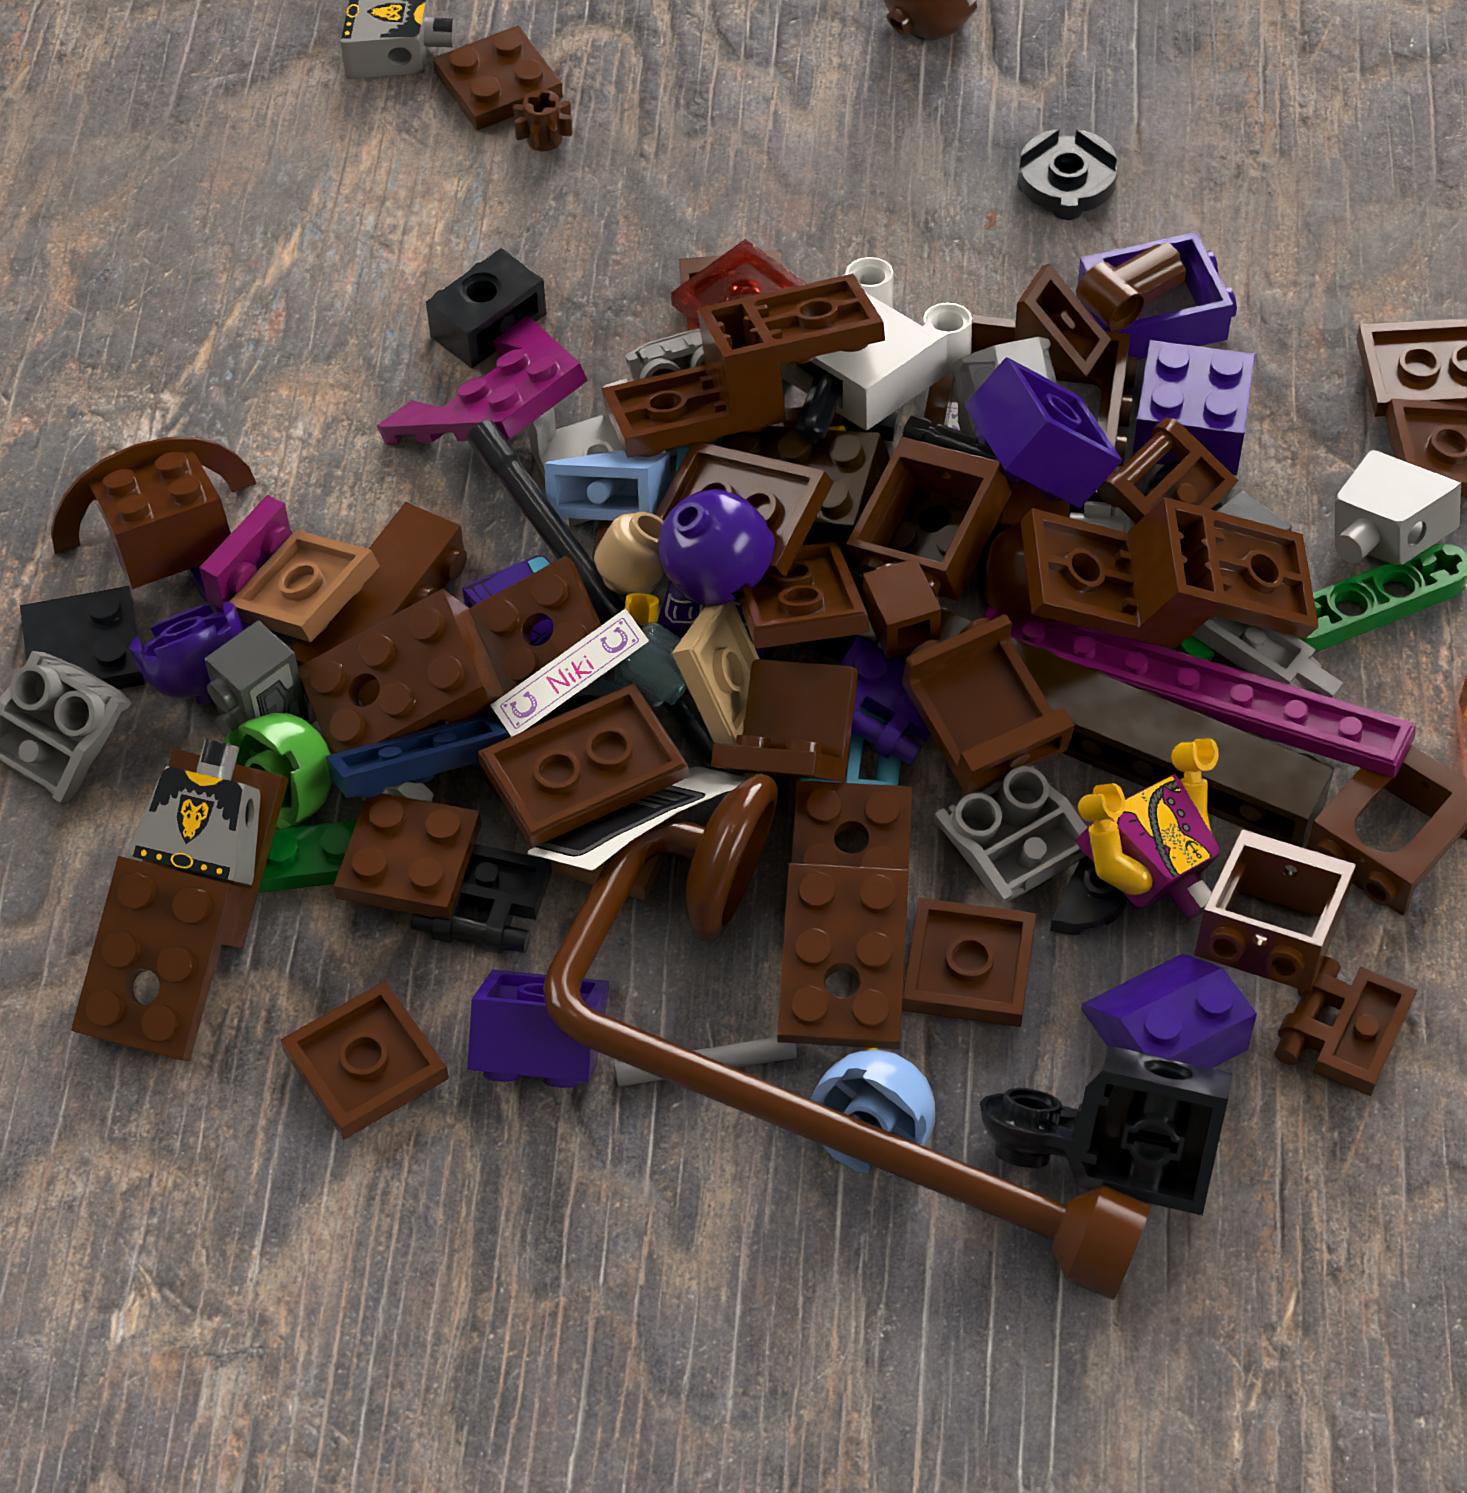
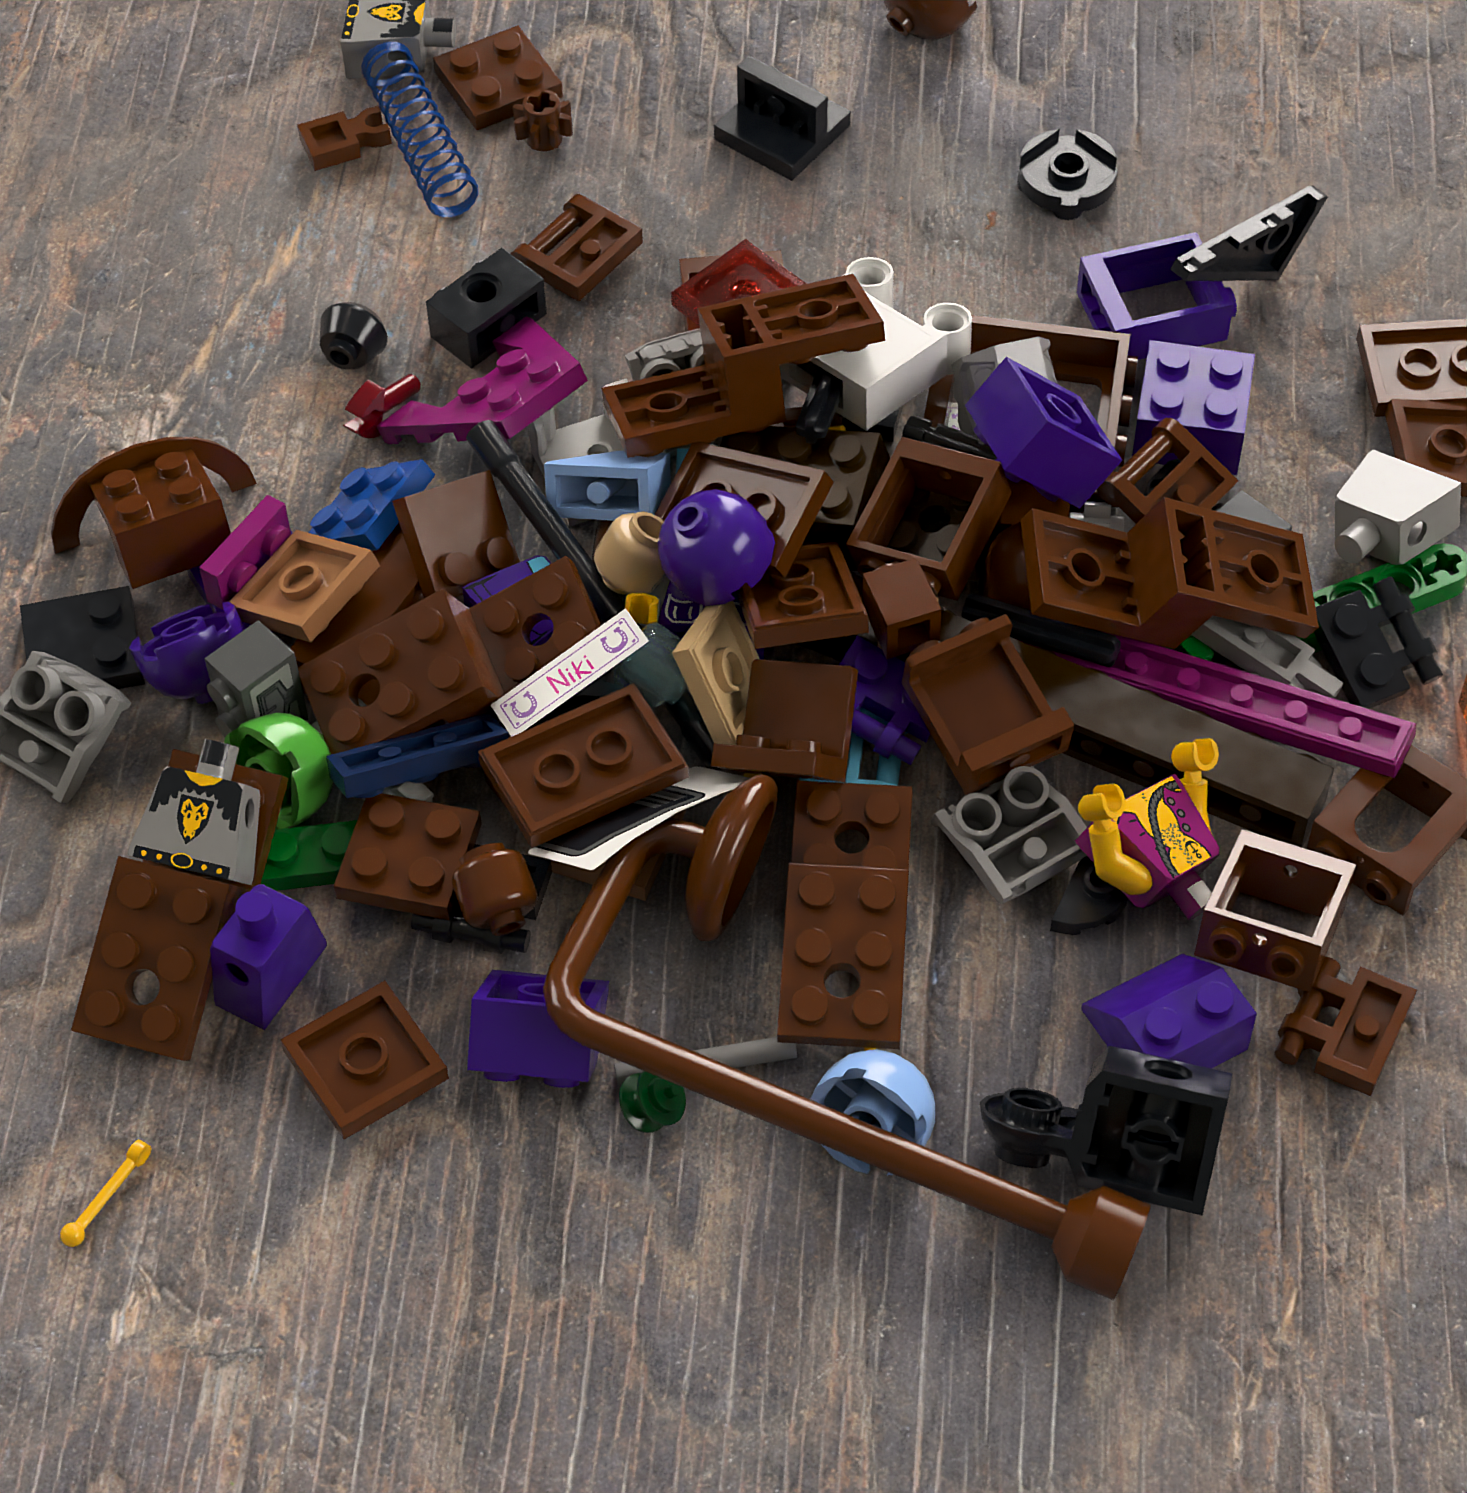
reddish brown plate [902,898,1036,1027] -> none
reddish brown slope [1014,264,1111,378] -> none
reddish brown piece [1076,242,1186,331] -> none
none -> yellow hinge [60,1140,151,1247]
none -> dark purple torso [210,884,327,1030]
none -> reddish brown plate [297,105,392,171]
none -> blue plate [308,459,435,551]
none -> black cone [320,302,388,369]
none -> dark red bar [343,374,421,438]
none -> blue piece [361,42,479,217]
none -> reddish brown plate [392,470,520,598]
none -> reddish brown head [452,842,538,936]
none -> reddish brown plate [510,194,643,302]
none -> dark green wheel [619,1071,686,1133]
none -> black bracket [714,56,851,181]
none -> black axle [961,593,1121,667]
none -> black wing [1170,185,1328,281]
none -> black plate [1314,576,1443,709]

